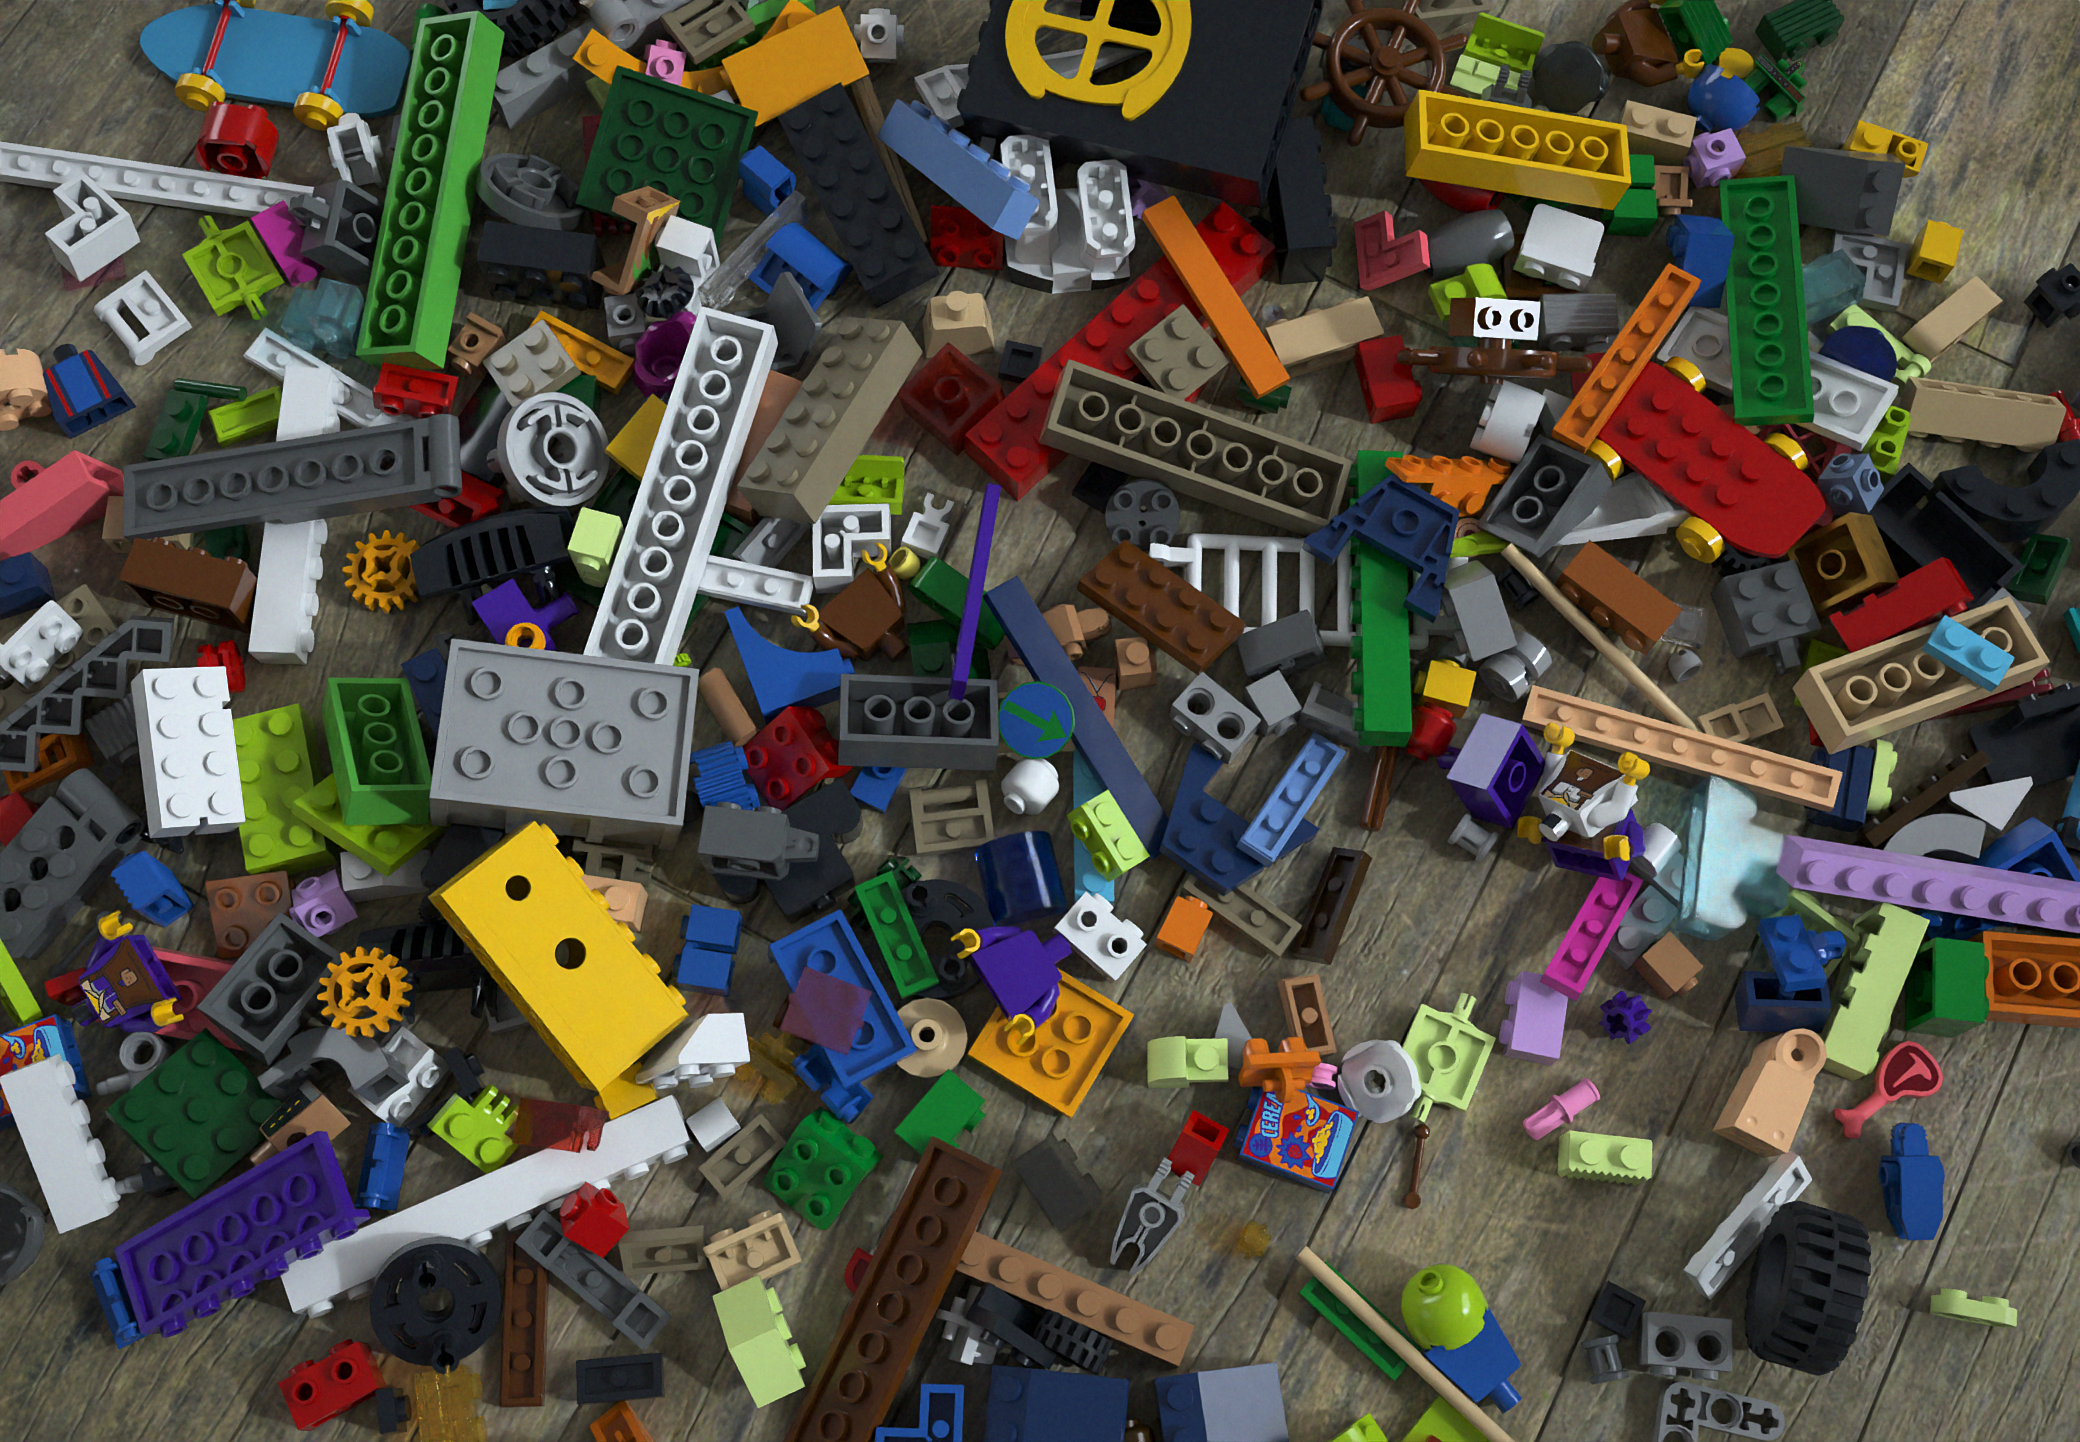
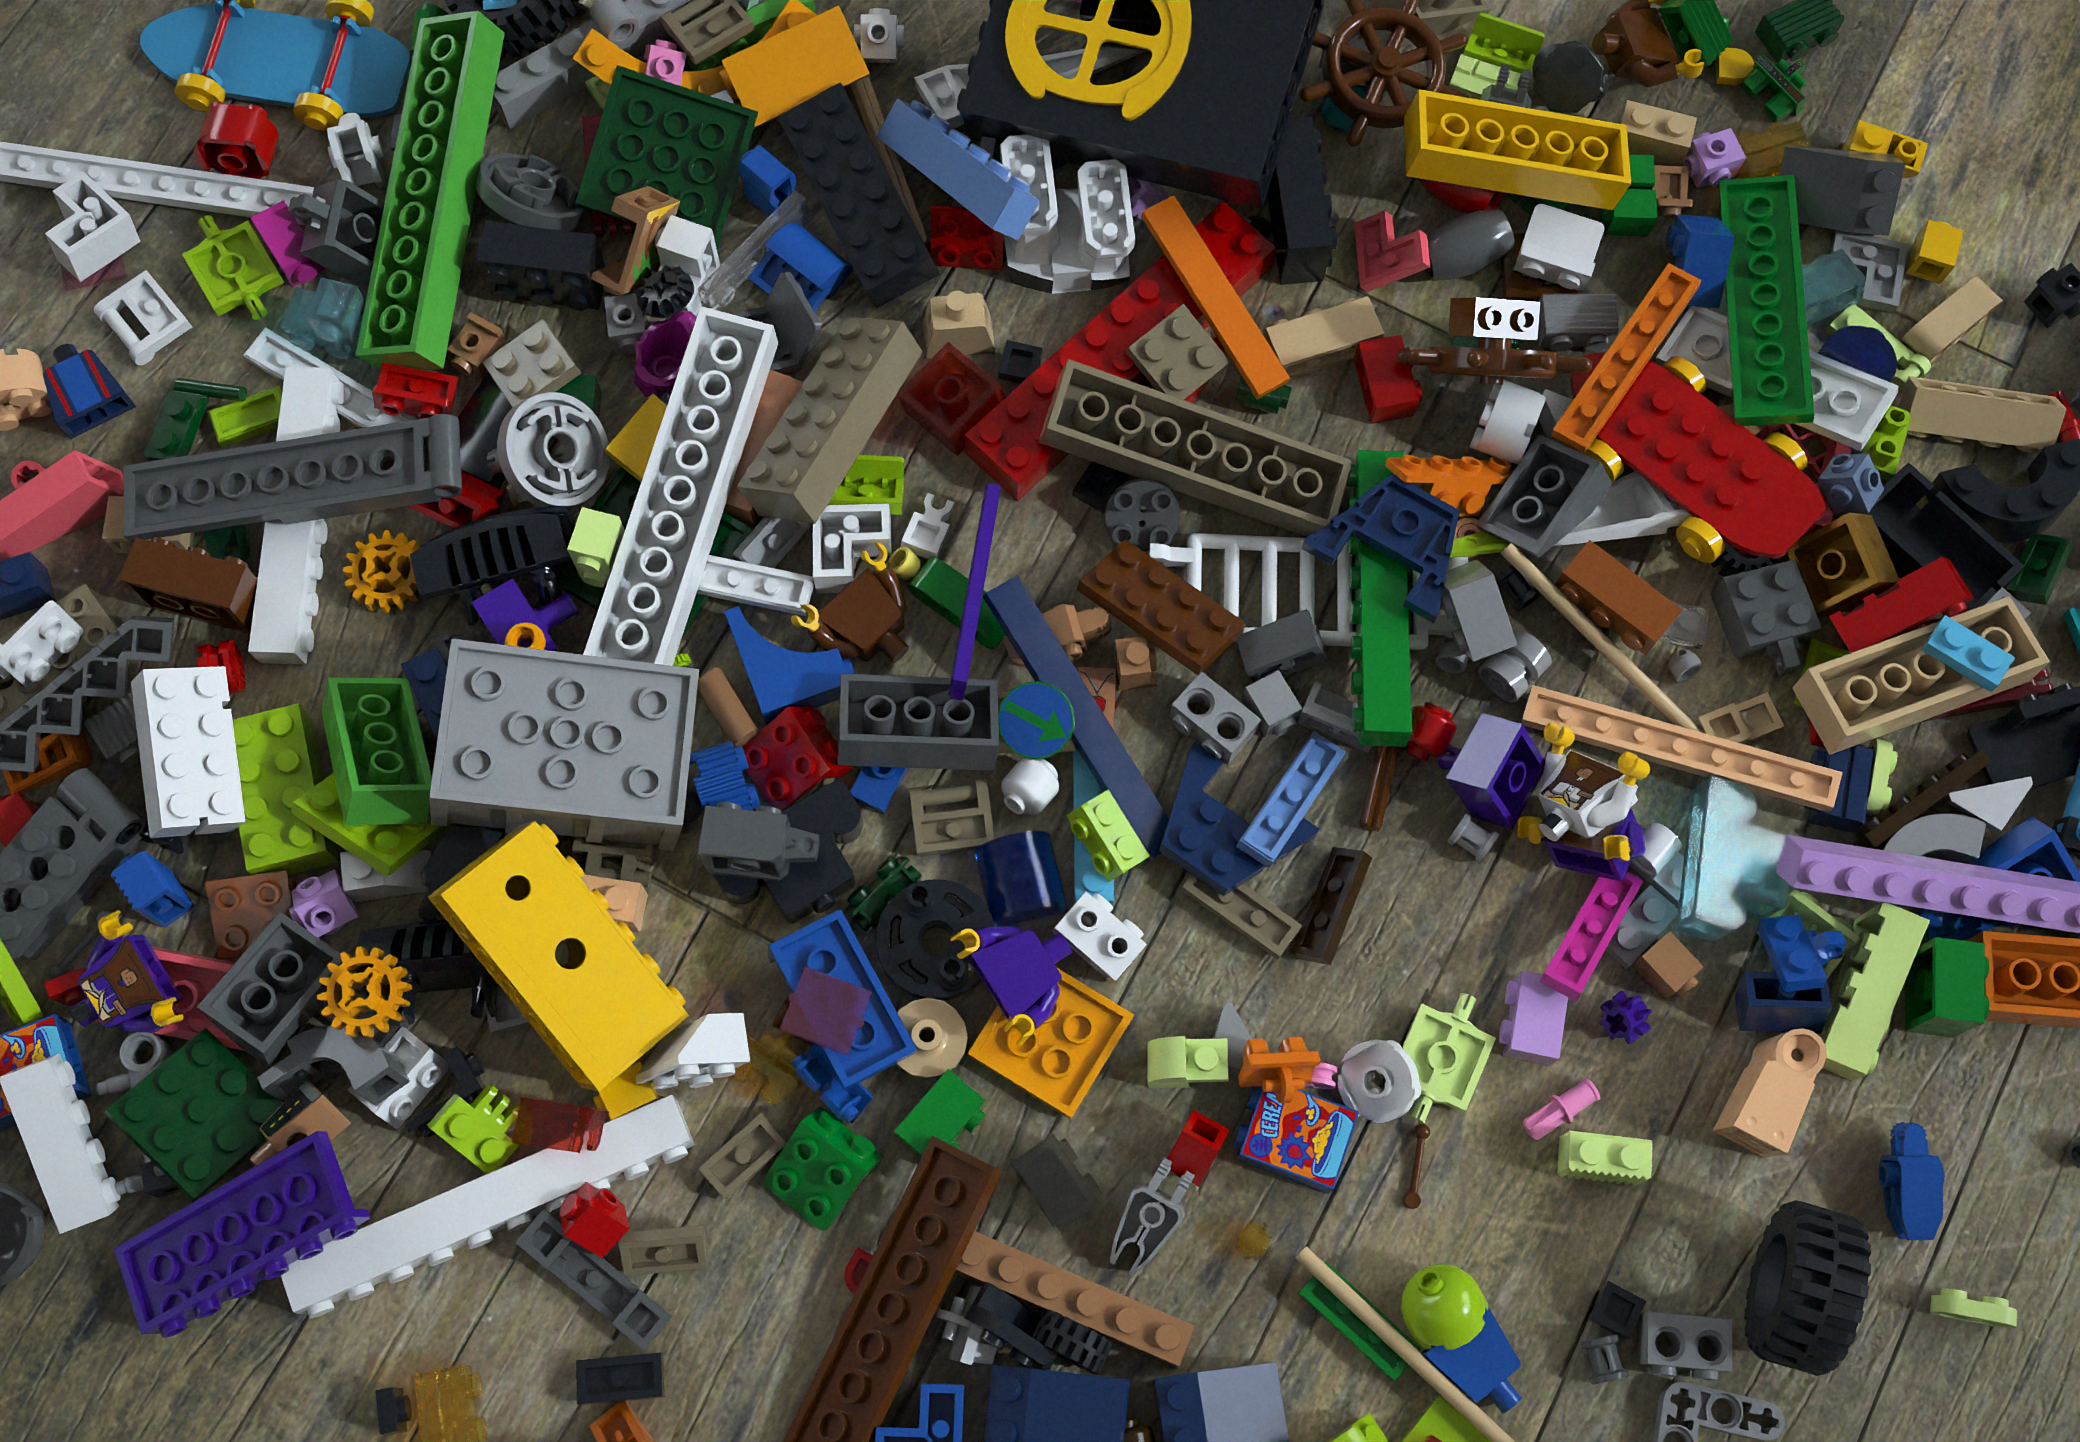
blue hinge [89,1257,150,1350] -> none
red brick [278,1339,388,1431] -> none
blue hinge [355,1122,411,1211] -> none
black piece [370,1236,501,1374] -> none
reddish brown tile [499,1234,549,1408] -> none
light orange plate [528,310,635,395] -> none
blue piece [672,904,743,997] -> none
white brick [686,1096,742,1155] -> none
tan bracket [703,1210,803,1291] -> none
yellowish green brick [712,1275,806,1408] -> none
green plate [854,871,939,999] -> none
dark green slope [907,619,992,680] -> none
orange brick [1154,895,1213,963] -> none
medium nougat brick [1278,974,1337,1059] -> none
yellow brick [1413,659,1476,719] -> none
lime brick [1428,263,1508,322] -> none
white plate [1684,1151,1812,1300] -> none
blue cylinder [1687,64,1761,133] -> none
coral piece [1834,1041,1943,1139] -> none

